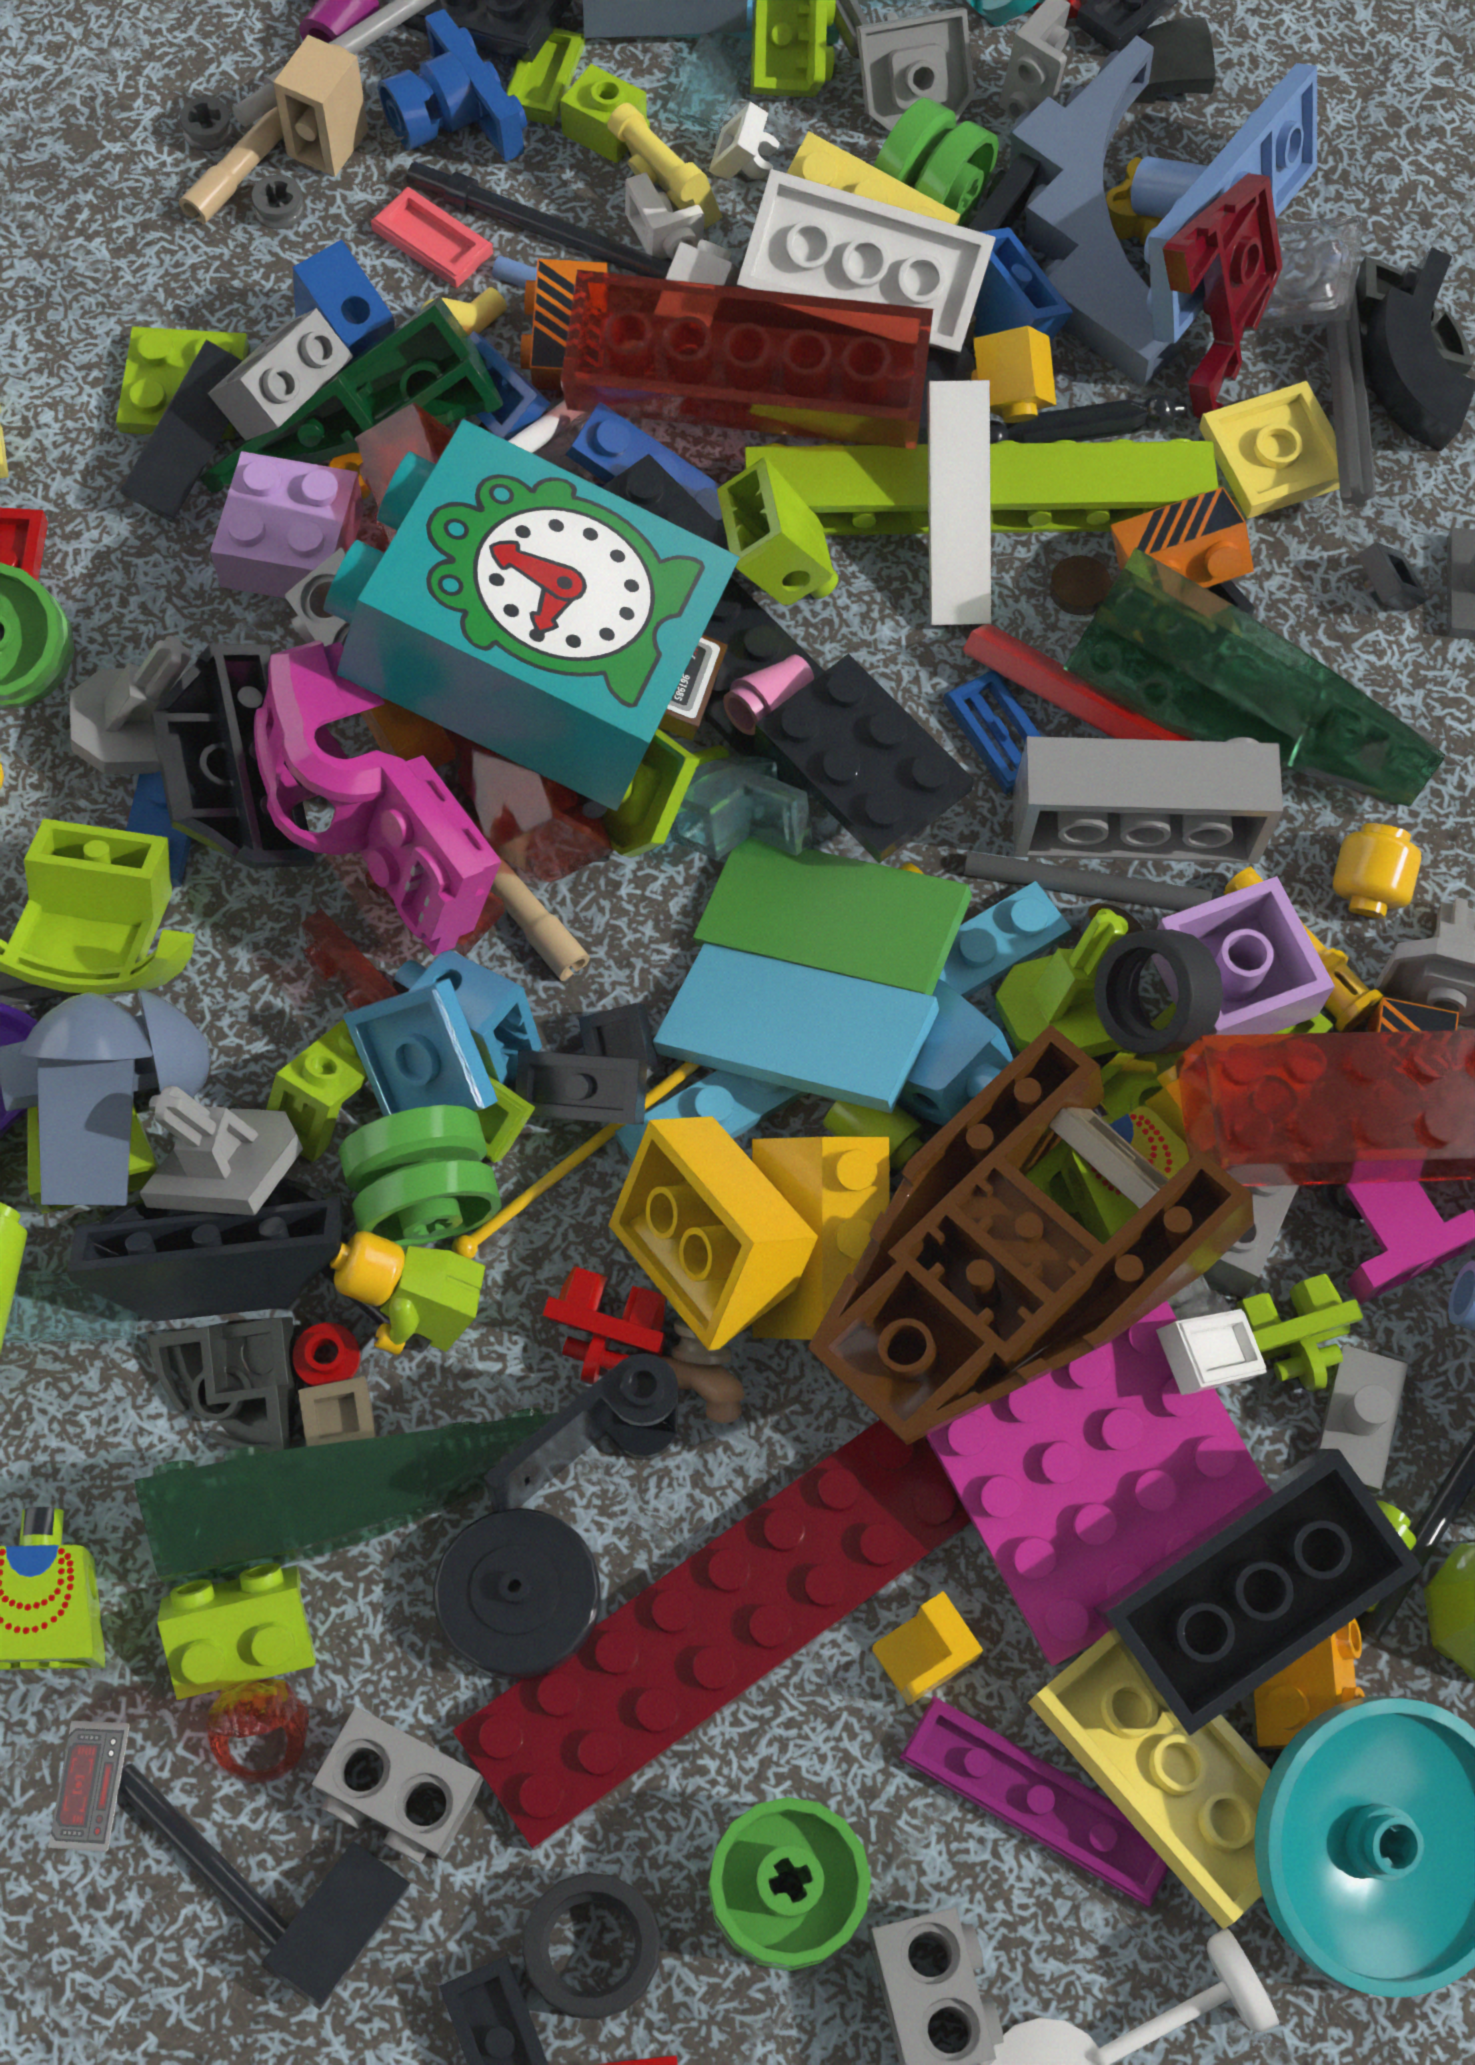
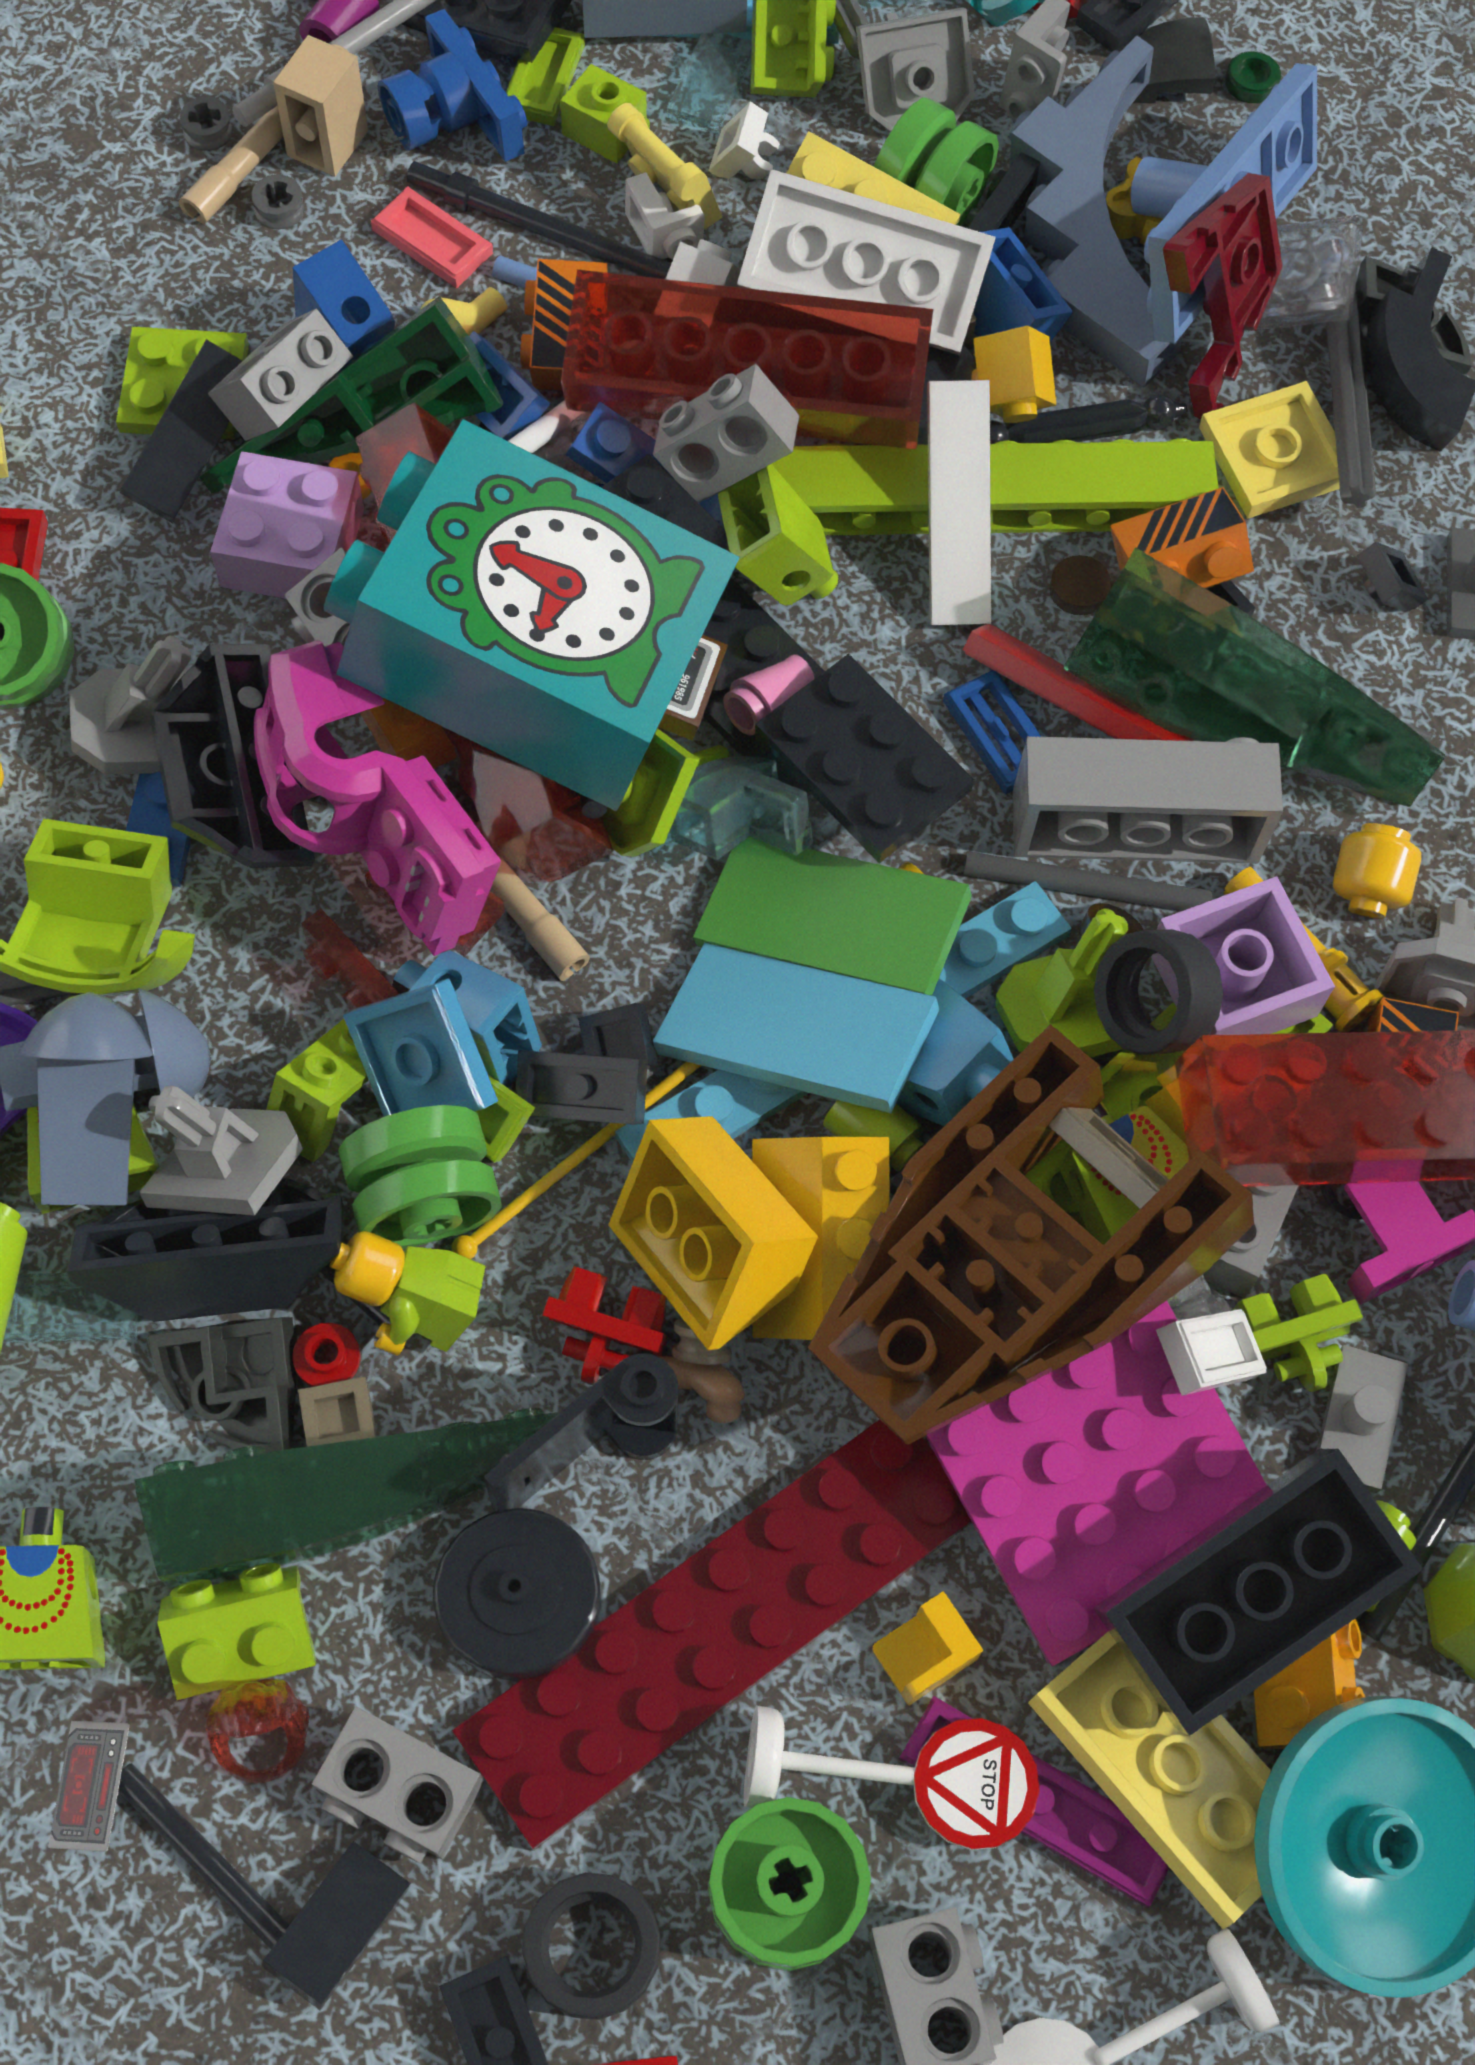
none -> light grey brick [653,364,799,503]
none -> piece [744,1706,1040,1850]
none -> dark green tile [1225,51,1281,104]

